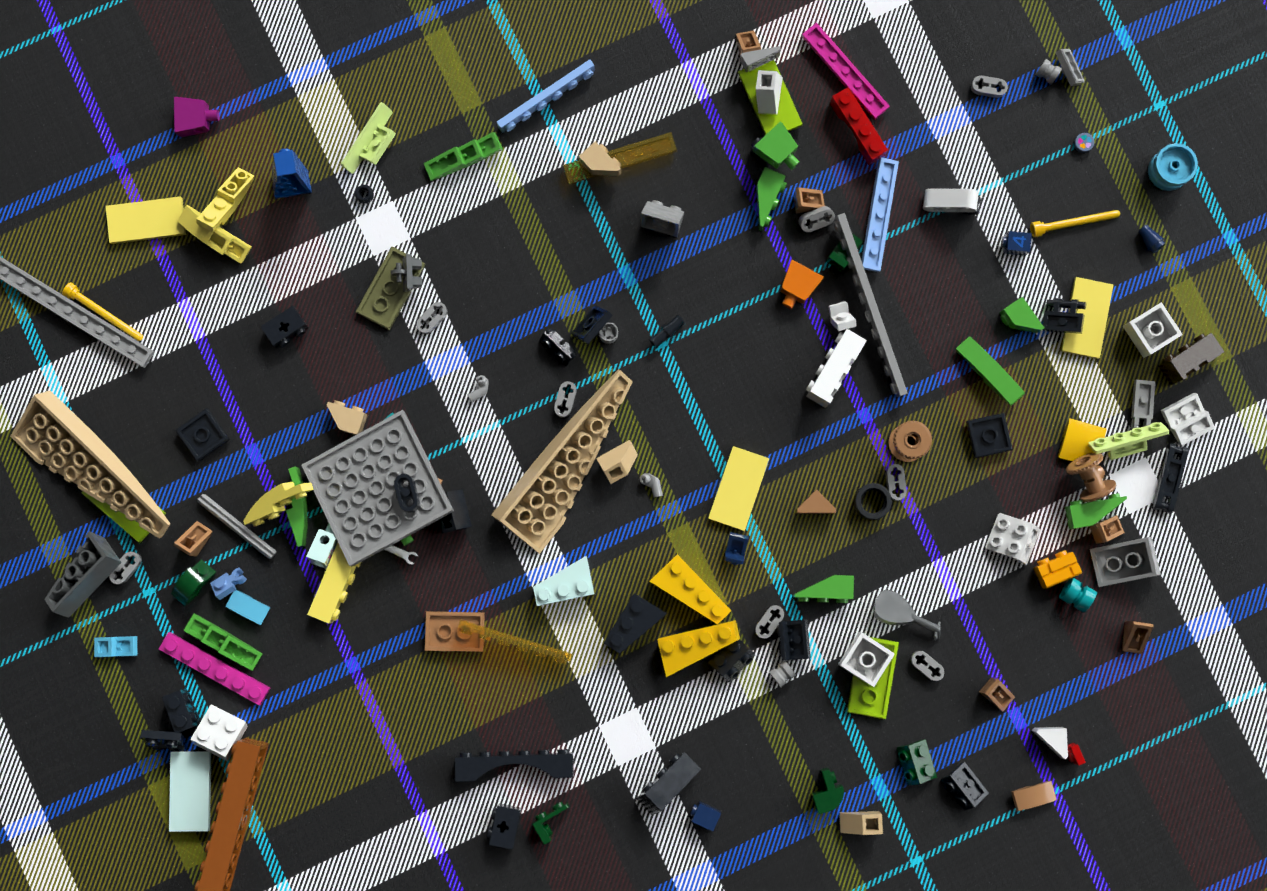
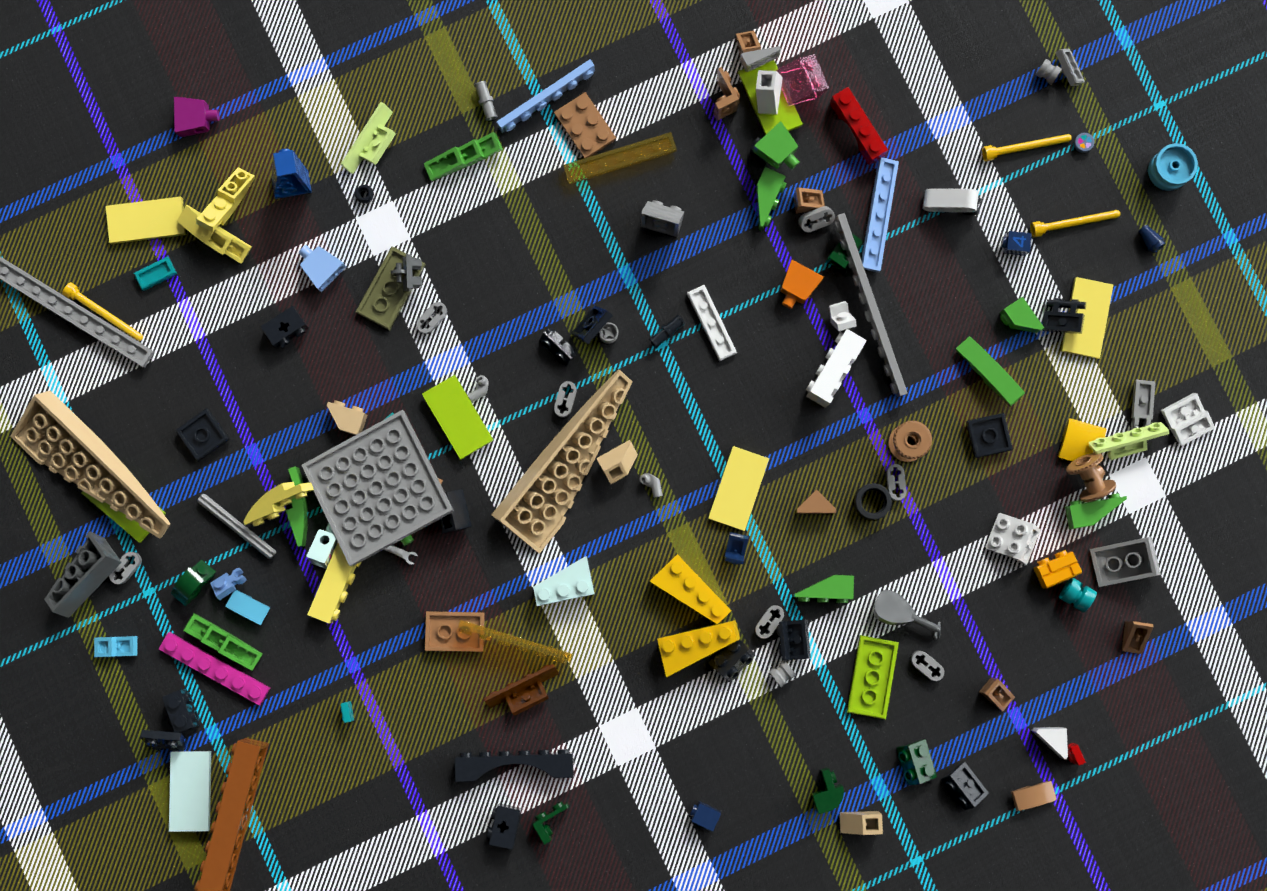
medium nougat slope [174,521,213,556] -> none
white brick [191,705,248,761] -> none
black plate [394,474,420,513] -> none
tan slope [578,141,621,176] -> none
black wedge [604,593,667,653] -> none
black wedge [636,752,701,815] -> none
dark pink plate [802,22,890,120] -> none
white brick [838,632,895,687] -> none
light grey beam [971,76,1008,98] -> none
medium nougat slope [1089,515,1124,544] -> none
white brick [1123,302,1183,358] -> none
black plate [1152,443,1189,514] -> none
wedge [1158,333,1225,385] -> none
none -> teal tile [134,256,177,291]
none -> light blue torso [299,245,346,292]
none -> teal tile [340,701,354,723]
none -> lime tile [422,375,494,460]
none -> light grey pin [475,81,498,121]
none -> reddish brown bracket [484,664,559,716]
none -> medium nougat plate [554,92,616,160]
none -> white tile [687,285,737,362]
none -> medium nougat bracket [714,67,740,121]
none -> clear pink slope [776,54,829,106]
none -> yellow piece [982,134,1072,162]

